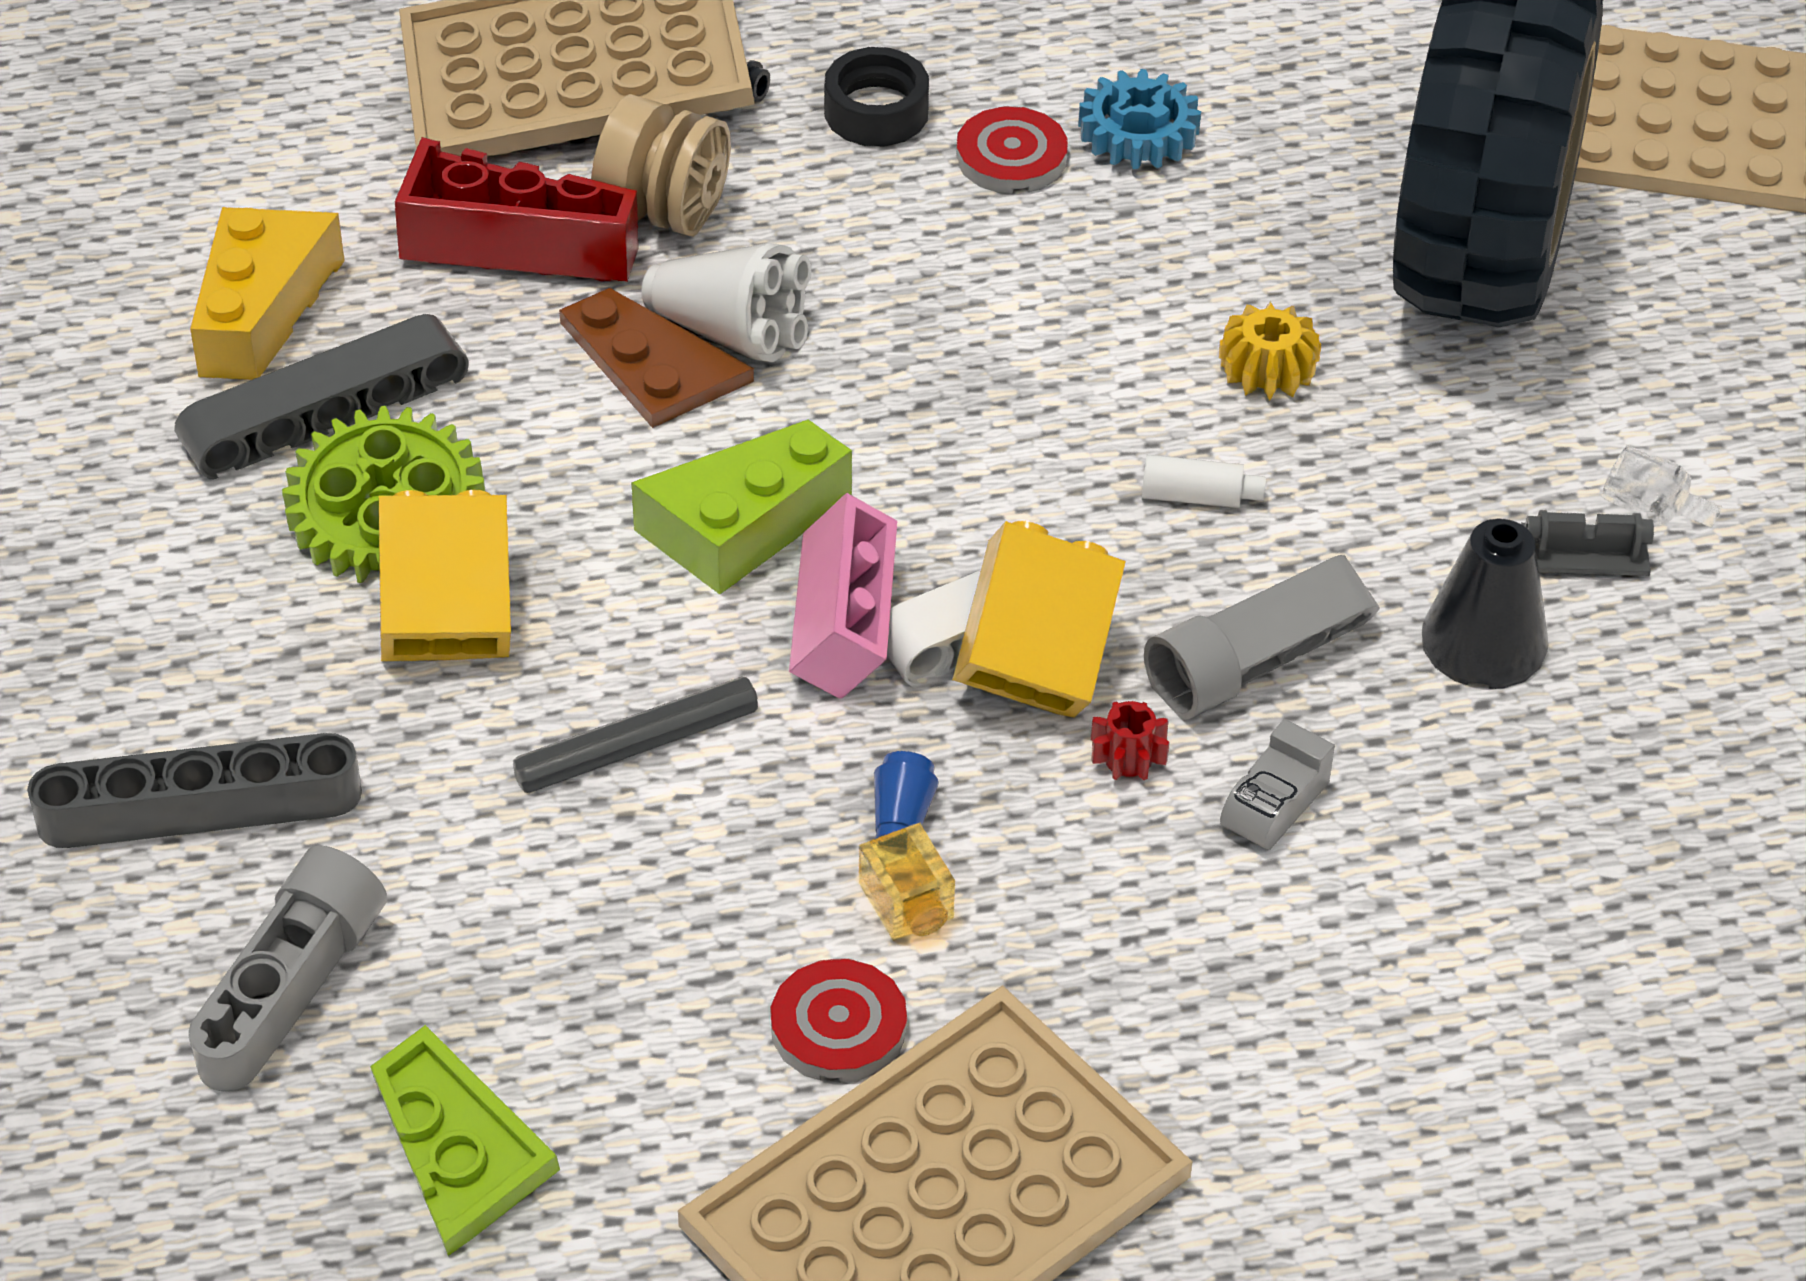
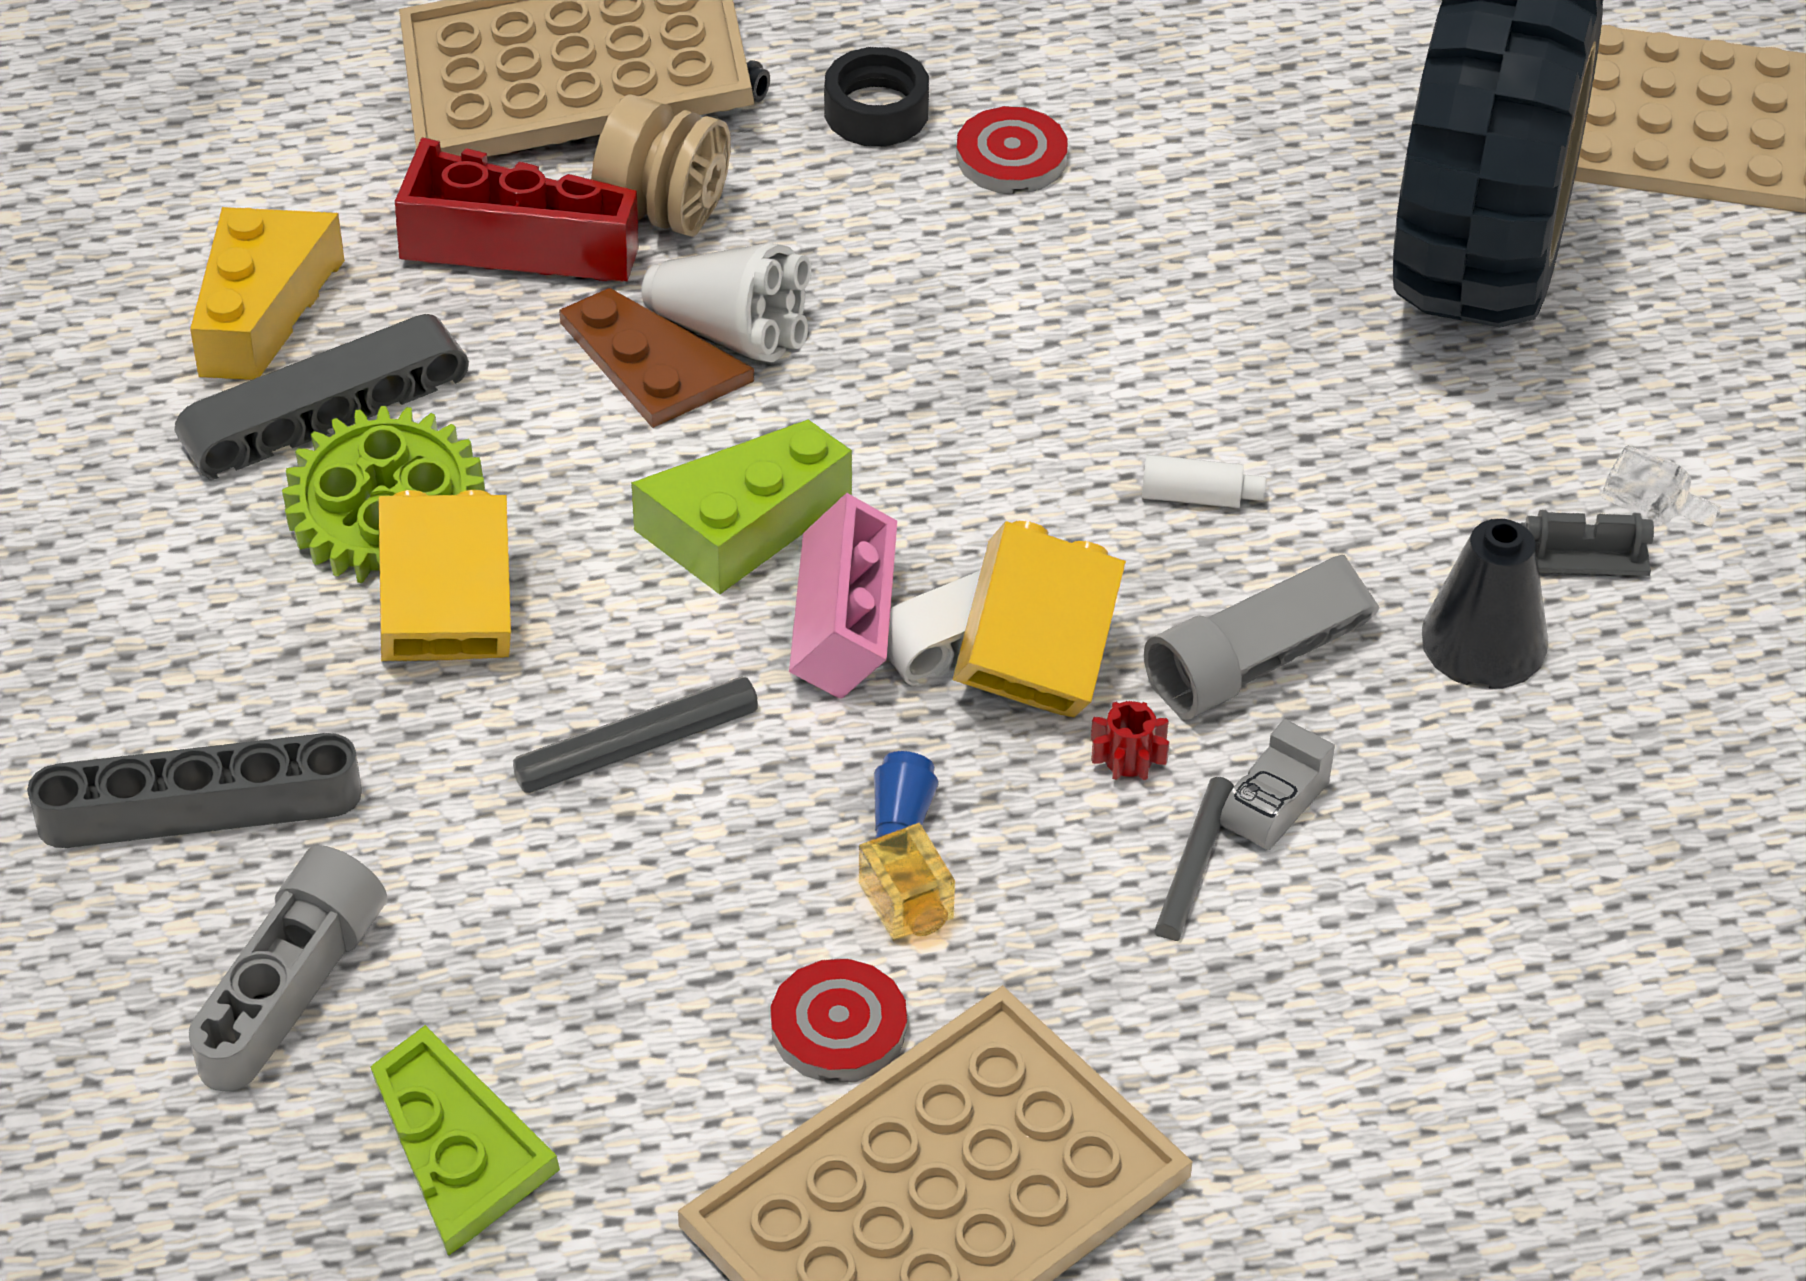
dark azure gear [1078,69,1201,169] -> none
yellow gear [1219,301,1321,401] -> none
none -> dark grey bar [1154,777,1234,941]

